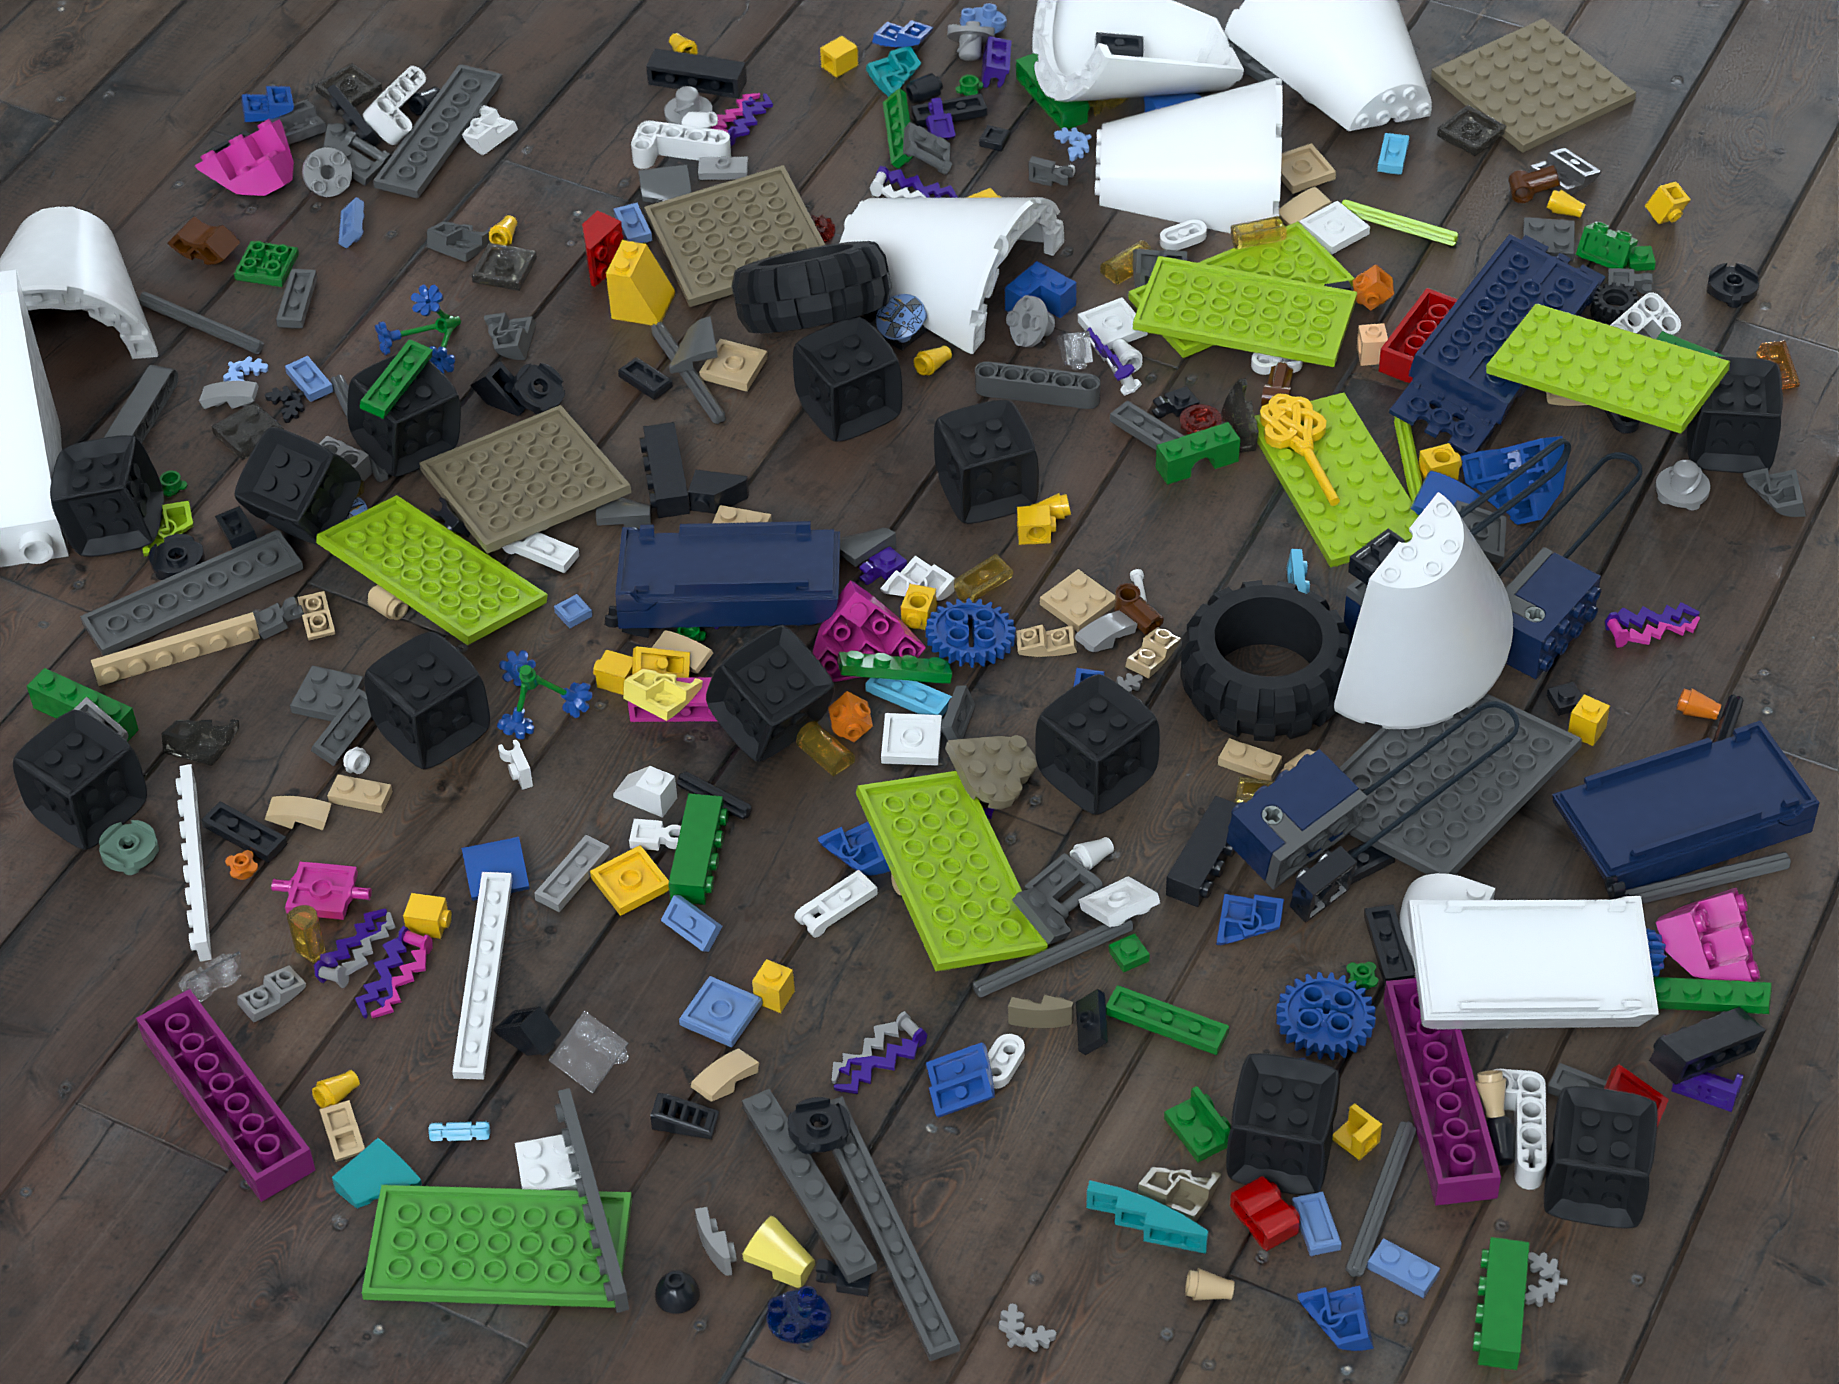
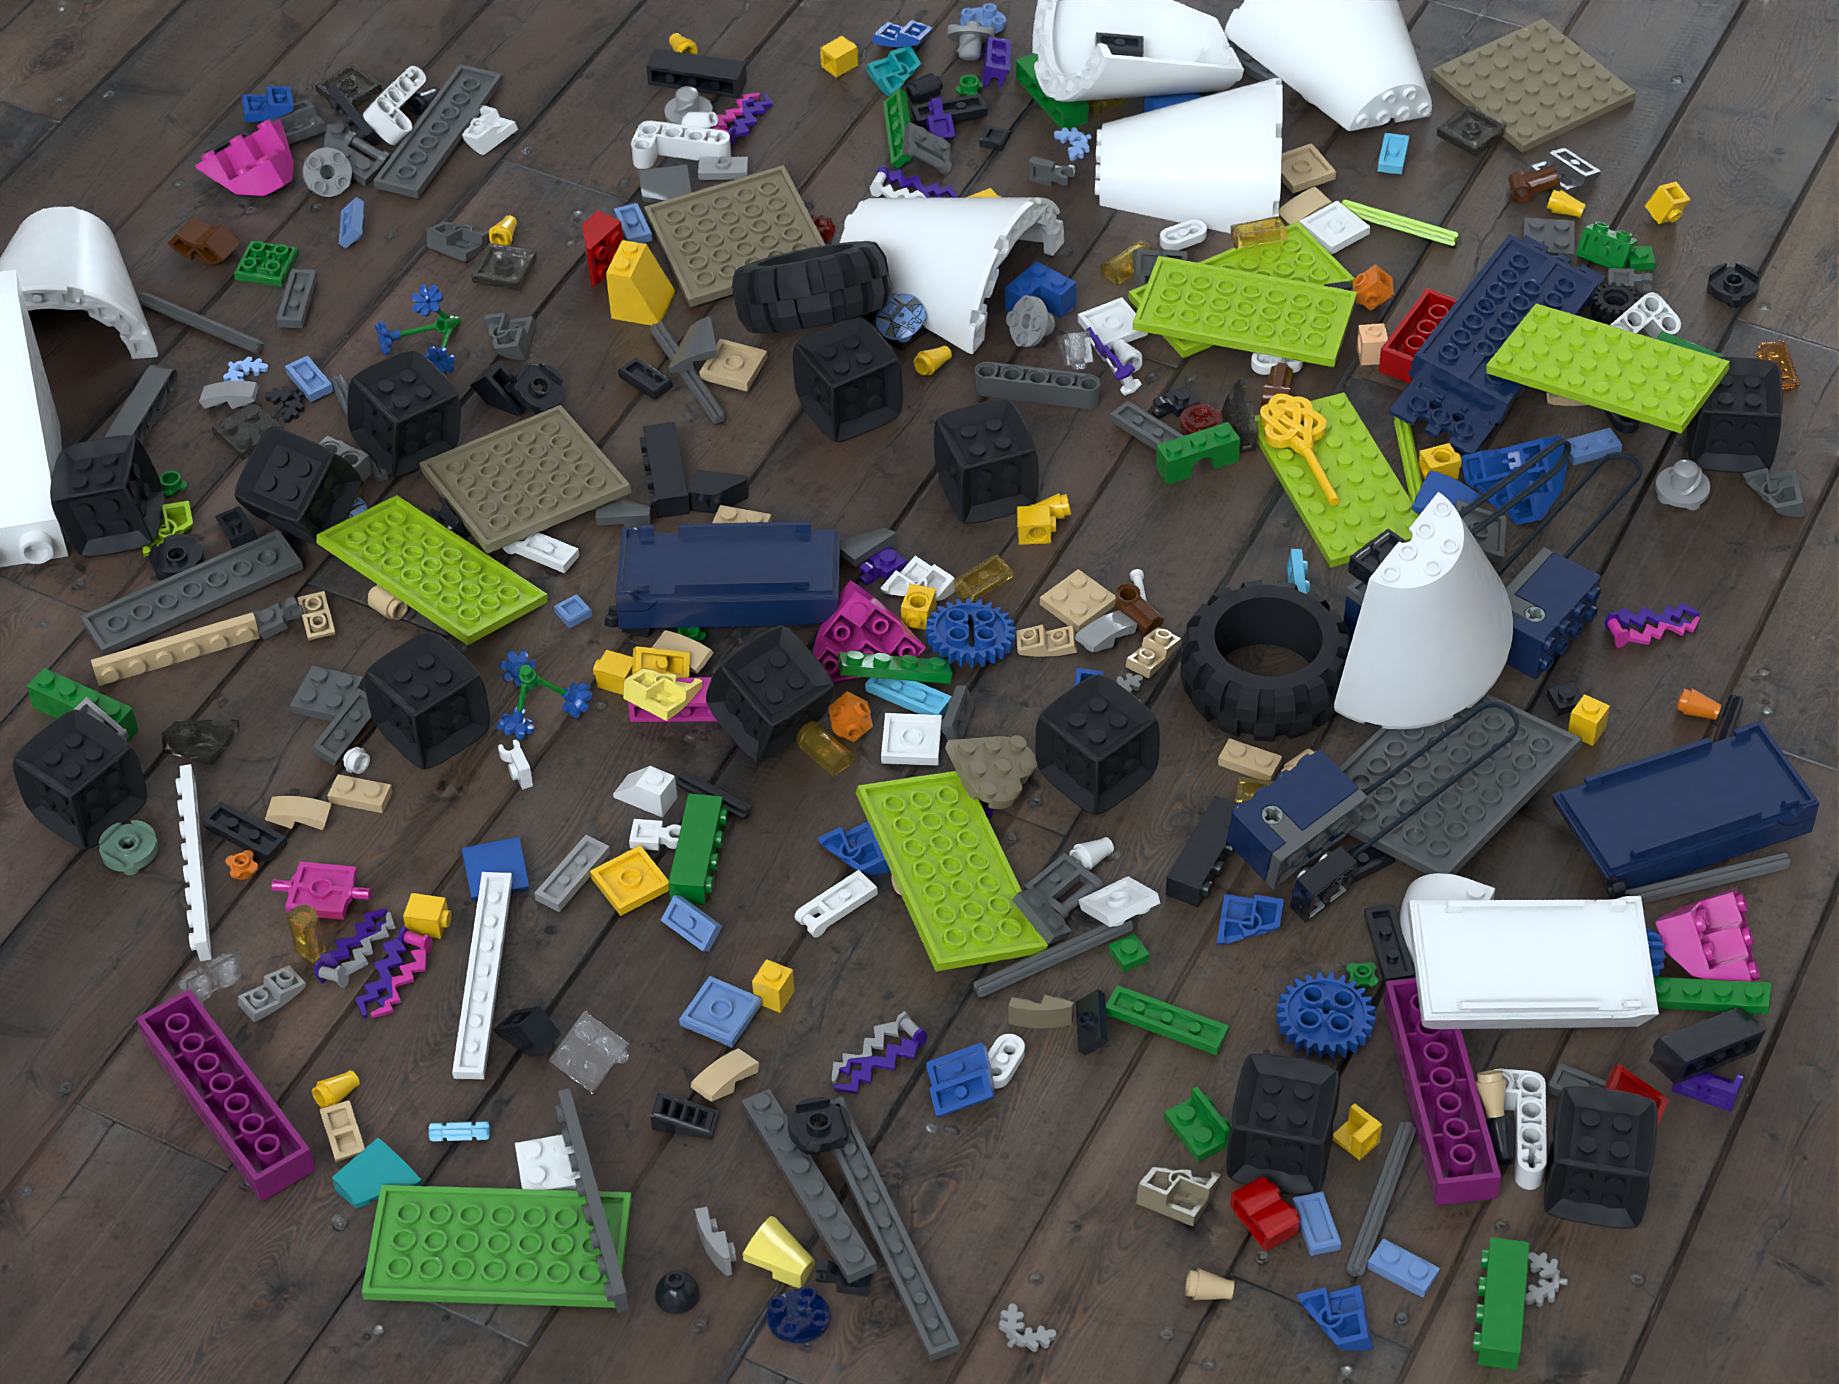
green plate [360,339,433,419] -> none
teal slope [1087,1180,1208,1253] -> none
none -> medium blue plate [1567,428,1622,466]

